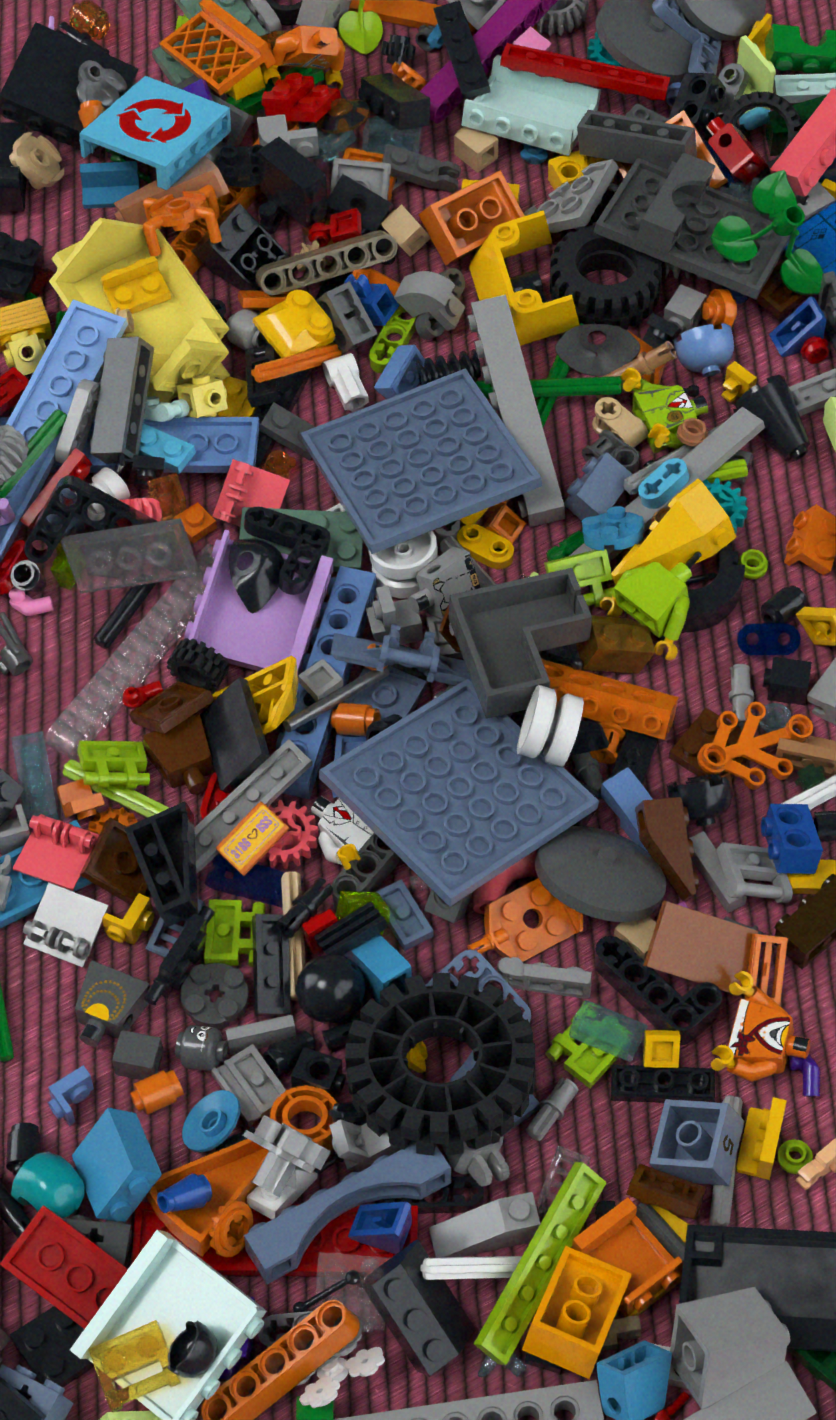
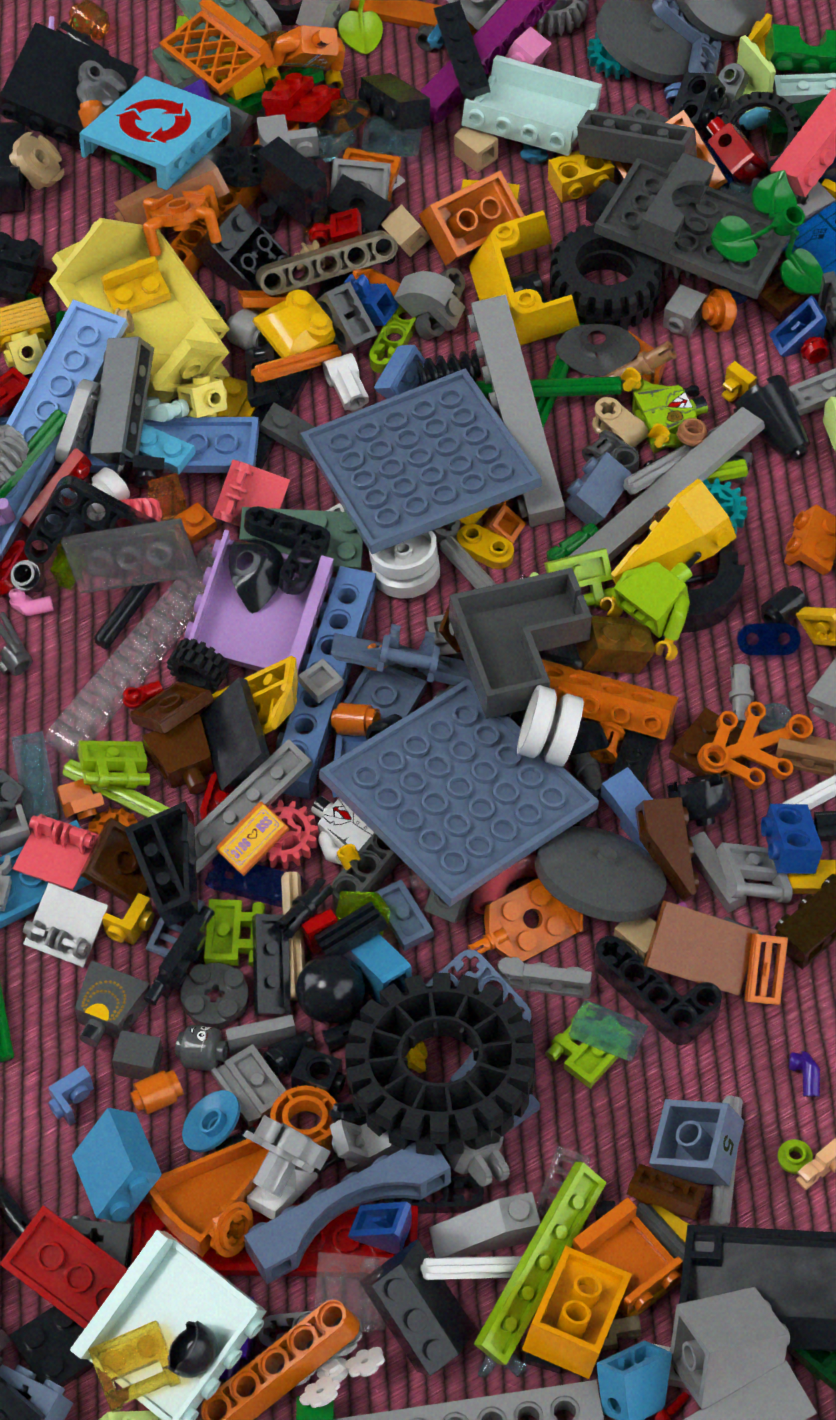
black brick [6,1123,42,1176] -> none
teal piece [11,1151,85,1218] -> none
dark azure panel [80,161,140,209] -> none
blue cone [157,1173,212,1213] -> none
clear orange plate [261,450,296,479] -> none
flat silver bar [283,667,390,732] -> none
black hinge [293,1270,360,1313] -> none
light grey brick [365,585,423,645] -> none
black gear [381,35,416,64] -> none
dark grey hinge [382,144,461,192] -> none
orange gear [392,61,428,91] -> none
light grey torso [408,547,481,619] -> none
red plate [500,43,671,101] -> none
light grey plate [524,159,619,233] -> none
light grey axle [526,1078,579,1141] -> none
dark azure plate [582,506,645,551] -> none
black tile [611,1064,715,1103] -> none
medium azure beam [638,458,690,509] -> none
black bracket [643,313,682,354] -> none
yellow tile [643,1030,681,1068] -> none
medium blue cylinder [673,324,734,377] -> none
torso [711,971,810,1082] -> none
yellow bracket [736,1097,787,1180] -> none
lime plate [738,549,768,579] -> none
black brick [763,657,812,706] -> none
clear green plate [794,763,826,791] -> none

